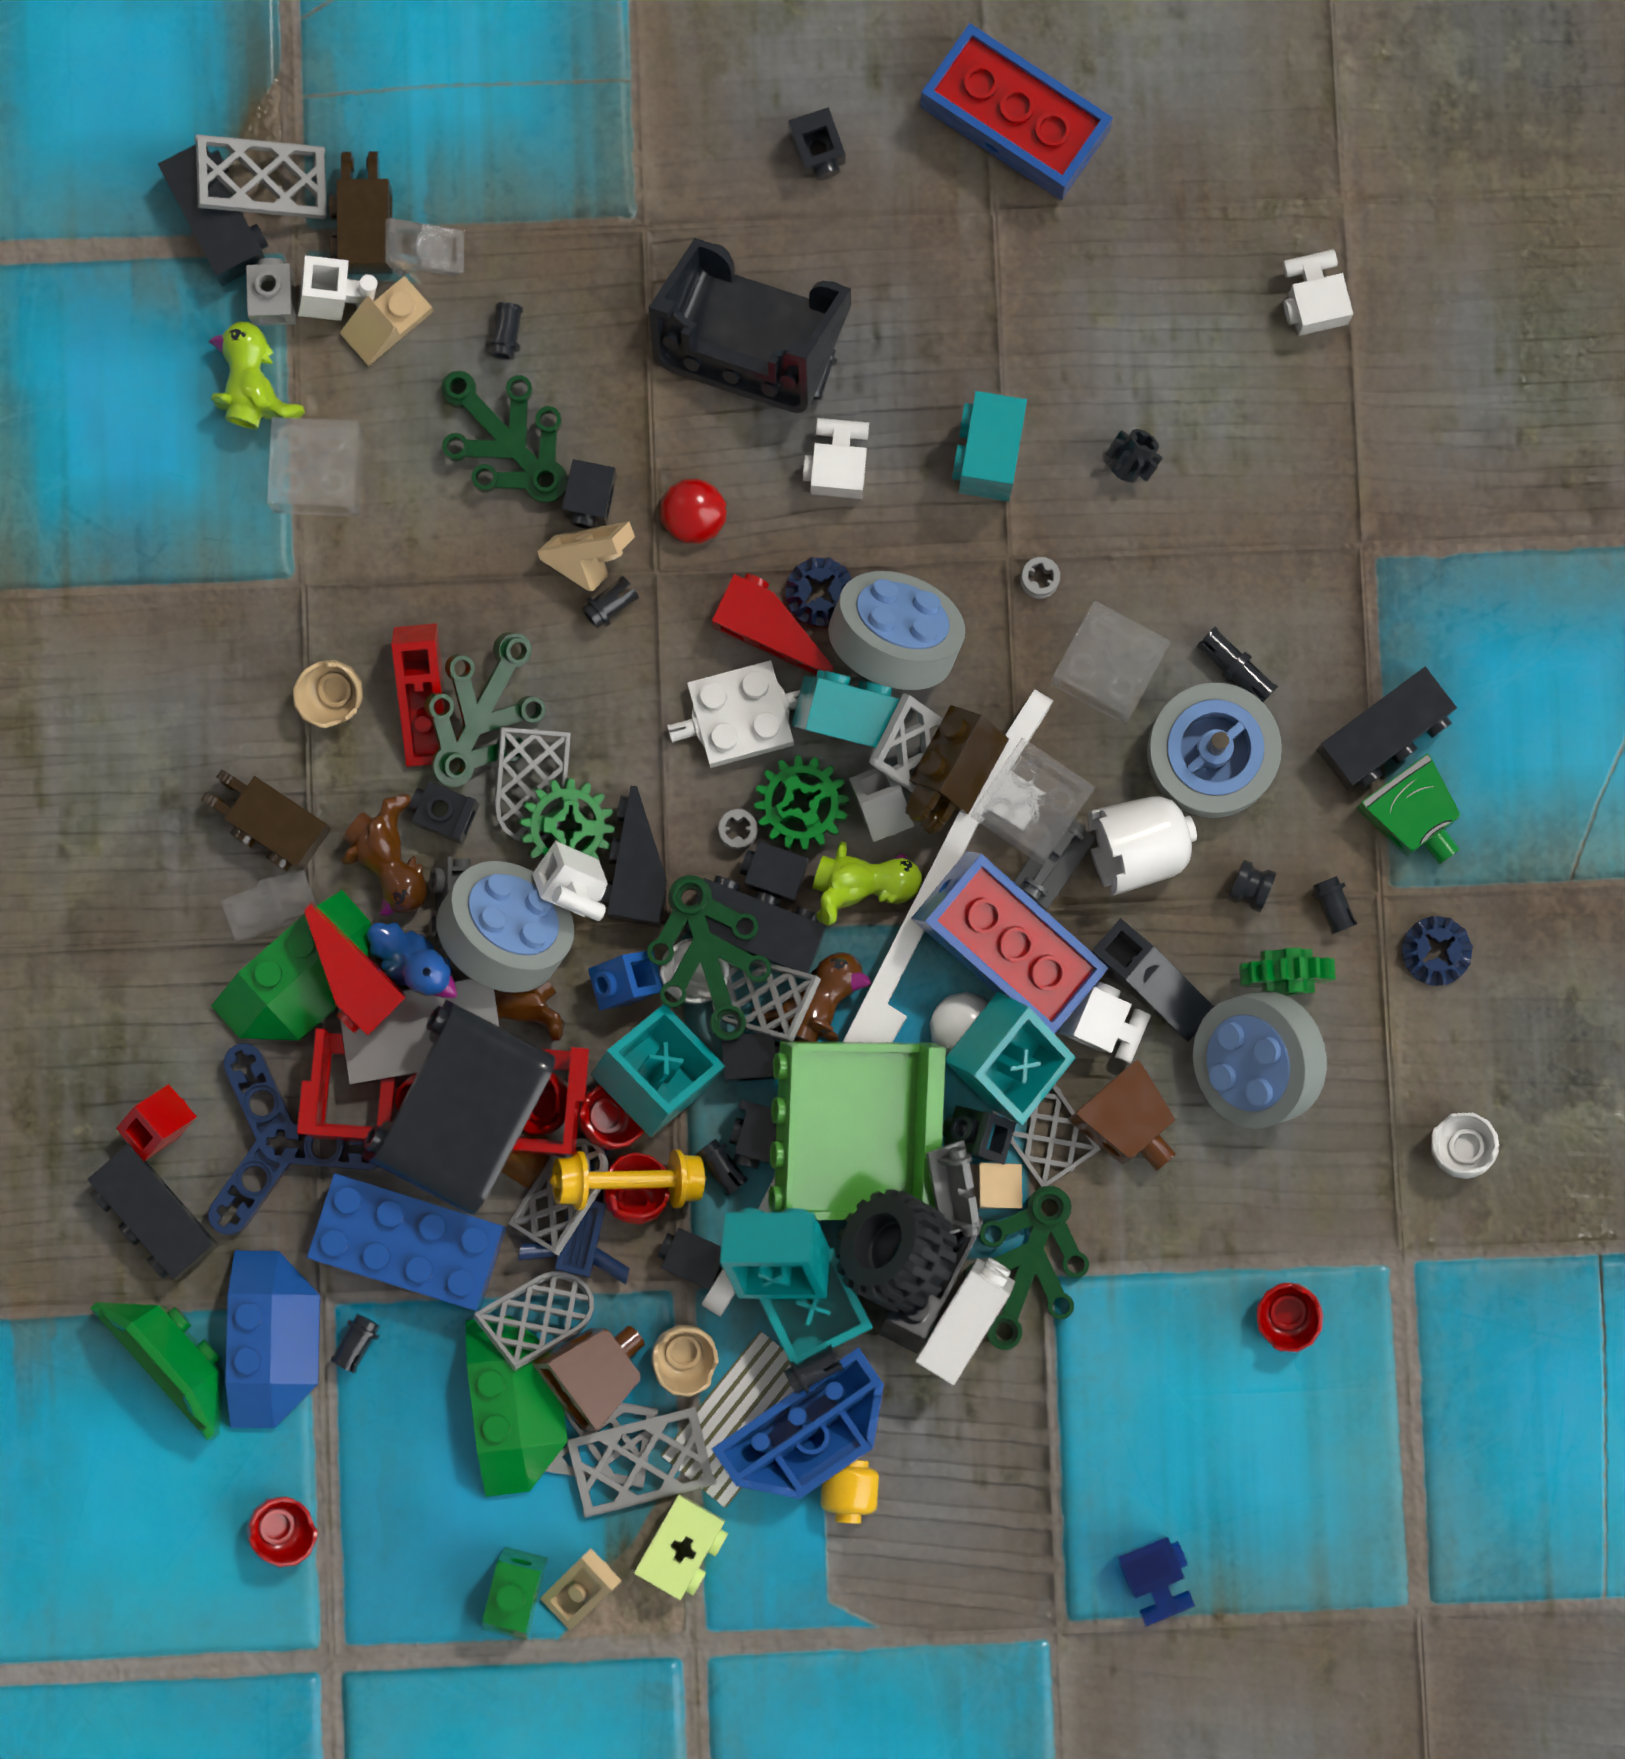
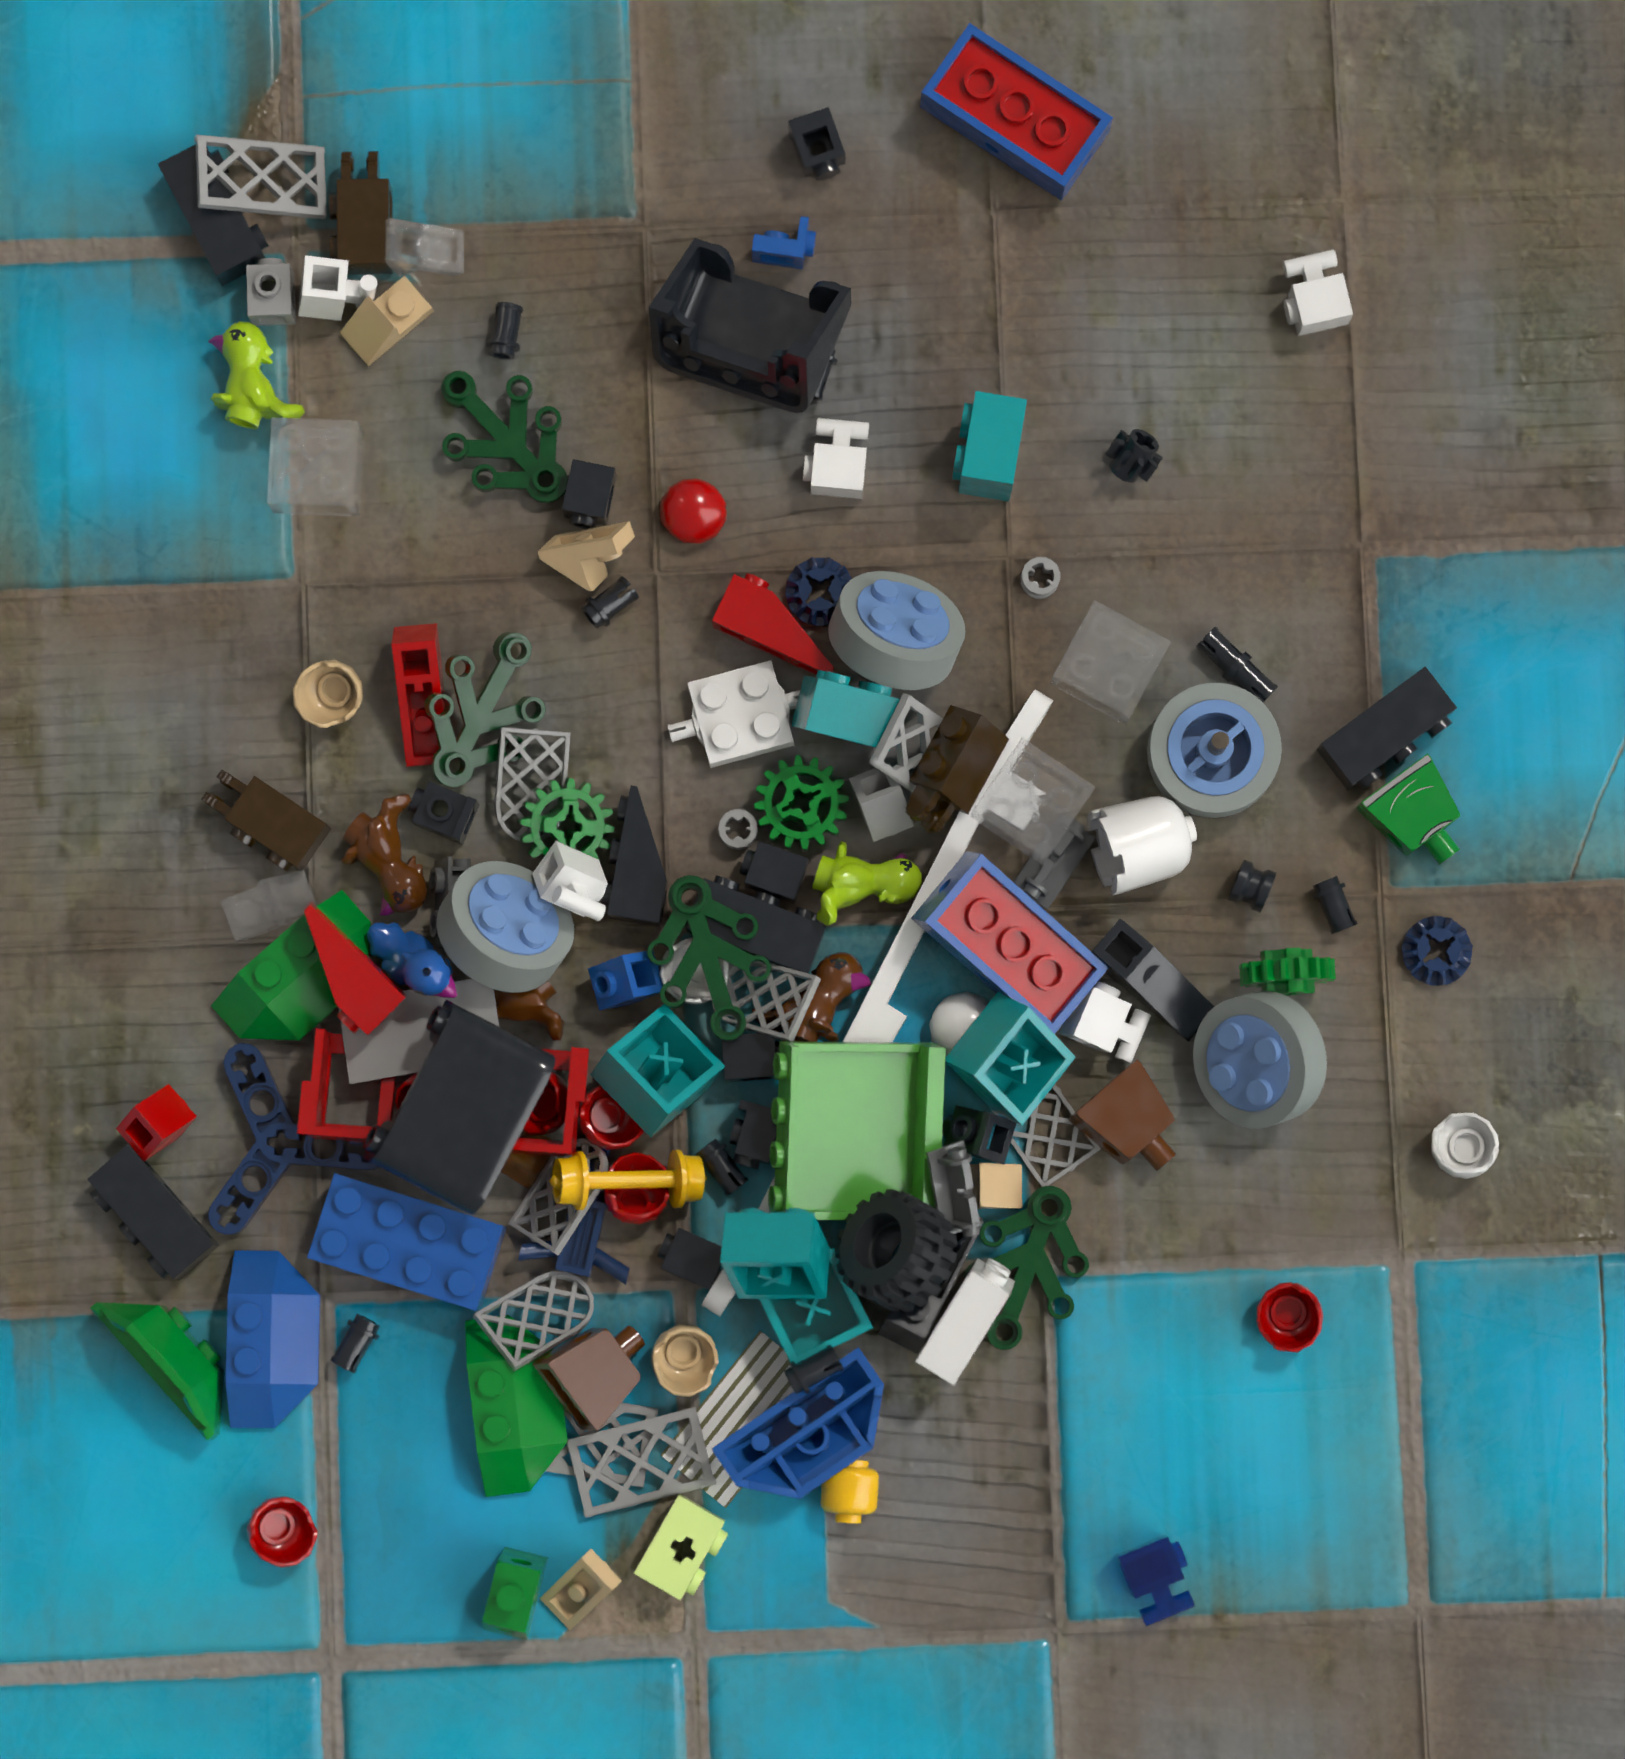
none -> blue bracket [752,216,816,269]

